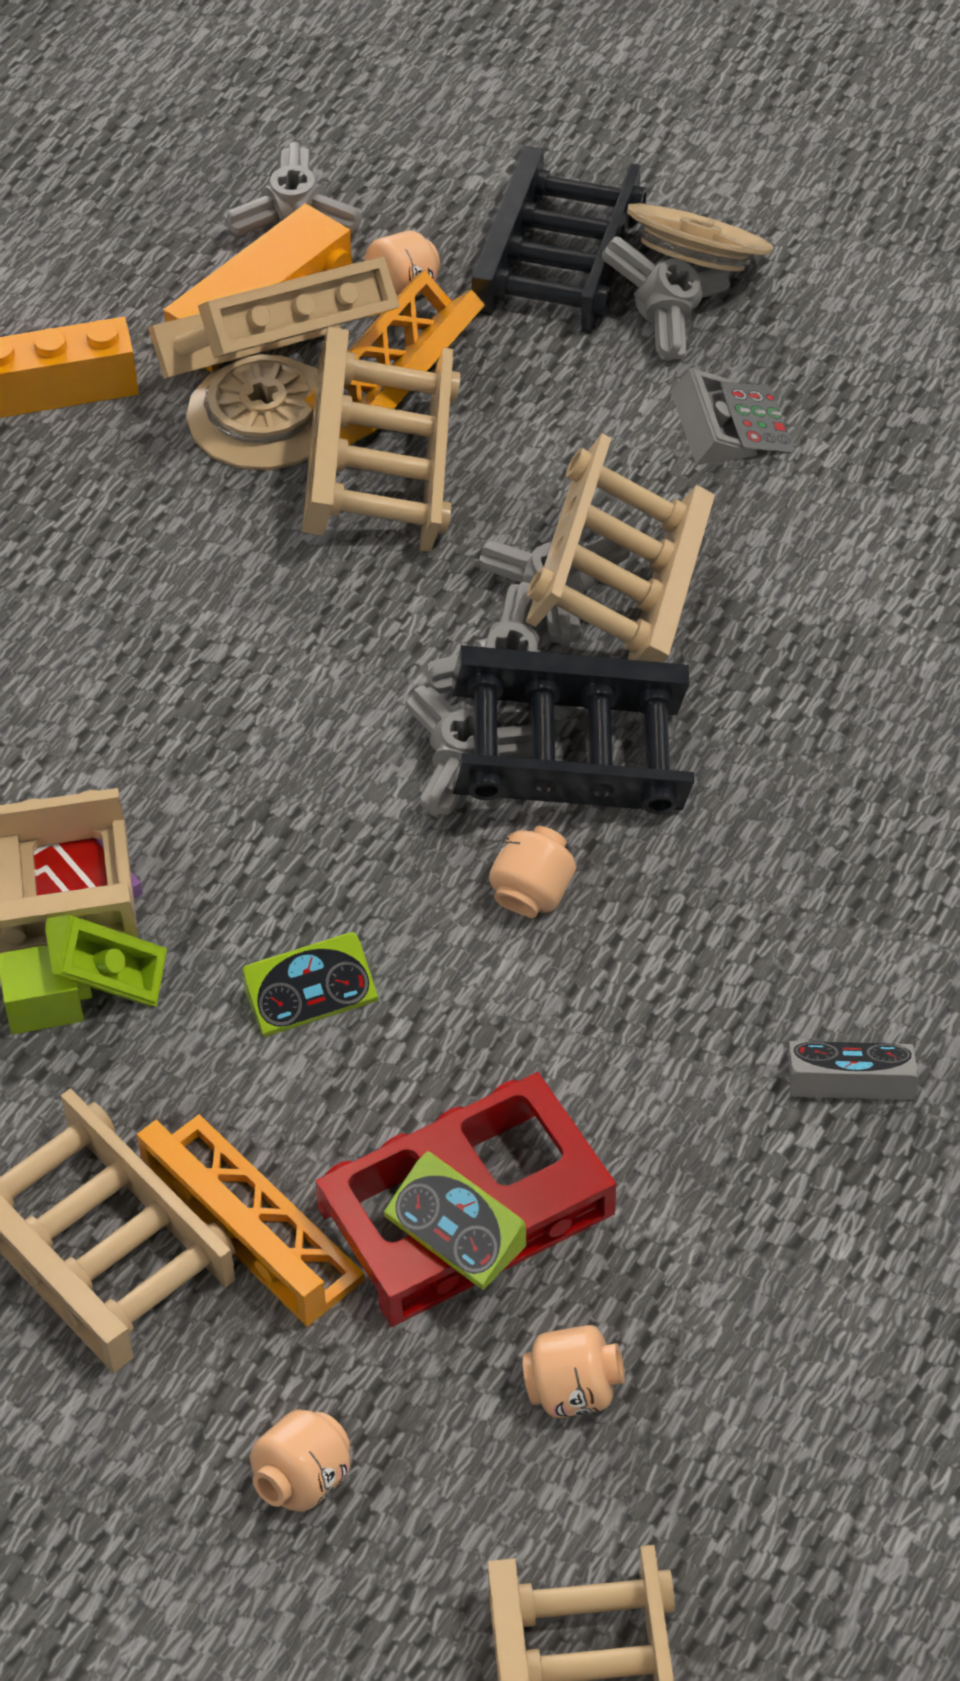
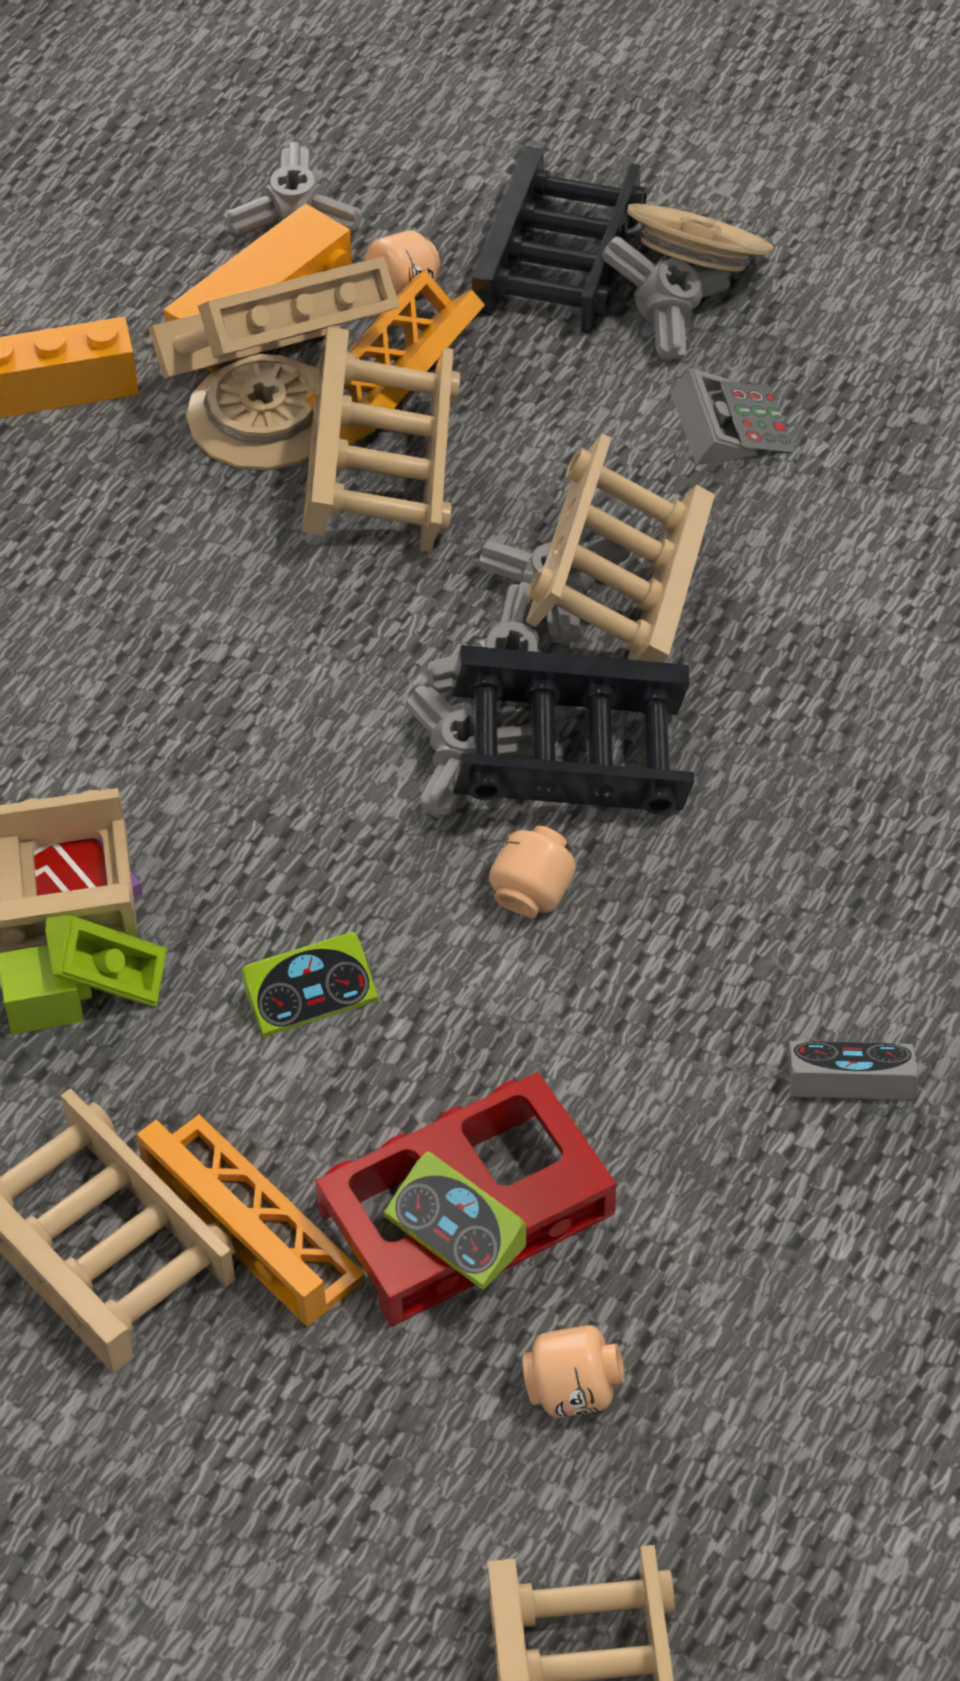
light nougat head [250,1409,351,1512] -> none

